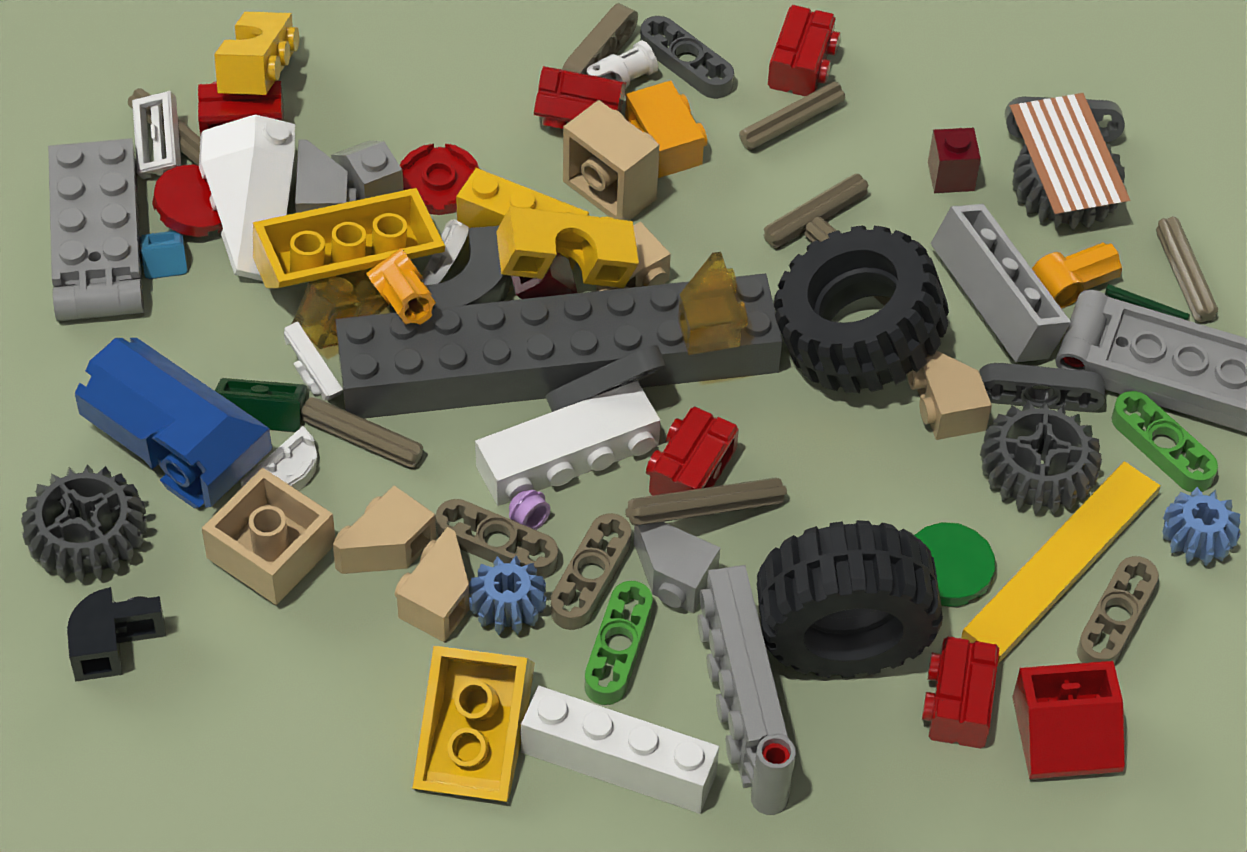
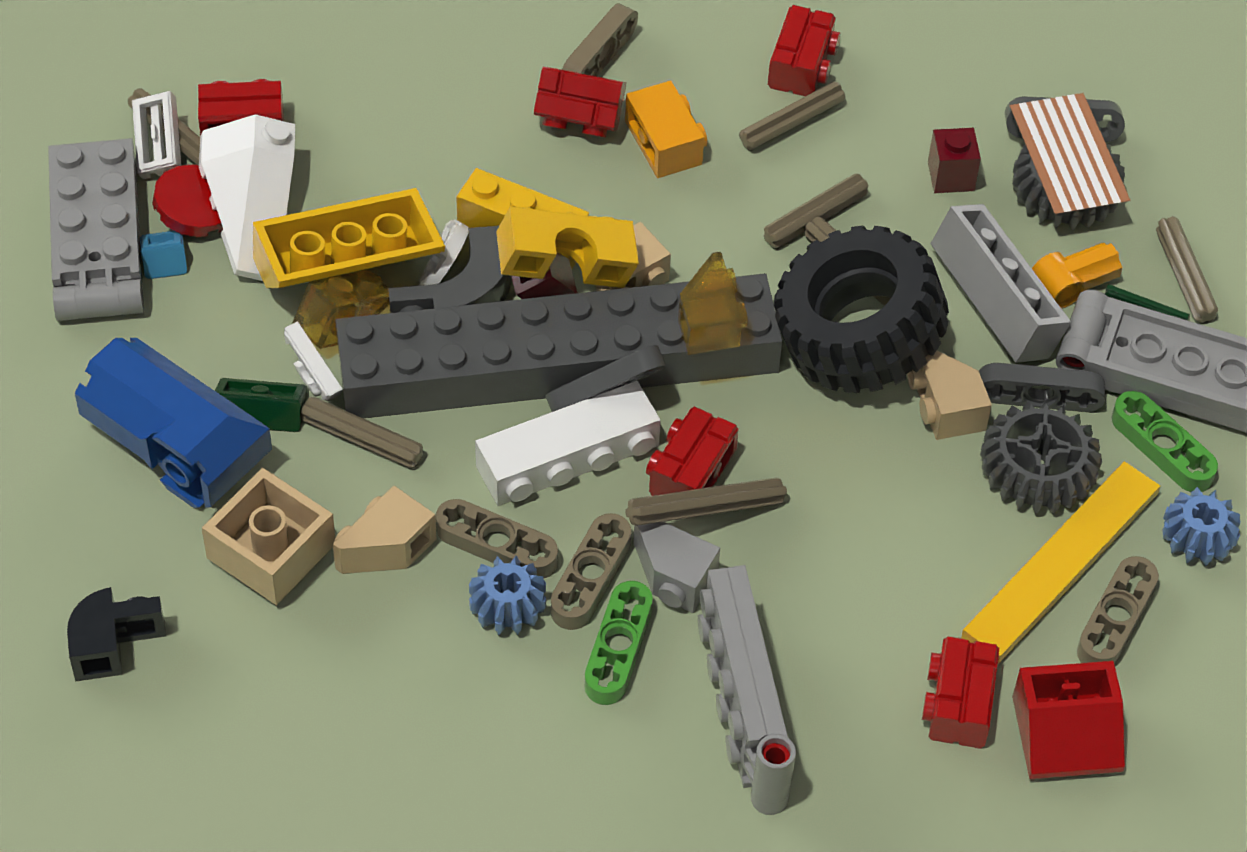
dark grey gear [21,464,147,583] -> none
yellow arch [214,12,299,95] -> none
white tile [241,426,318,490] -> none
light grey slope [295,140,357,213] -> none
light grey slope [331,141,403,200] -> none
light orange piece [366,248,436,325] -> none
tan slope [395,527,470,643] -> none
red tile [400,144,479,215] -> none
yellow slope [412,646,535,802] -> none
lavender plate [509,490,551,530] -> none
white brick [521,685,719,814] -> none
tan brick [563,100,660,221] -> none
white piece [587,40,658,88] -> none
dark grey beam [640,16,734,99] -> none
black tyre [756,520,943,678] -> none
green tile [915,522,995,607] -> none

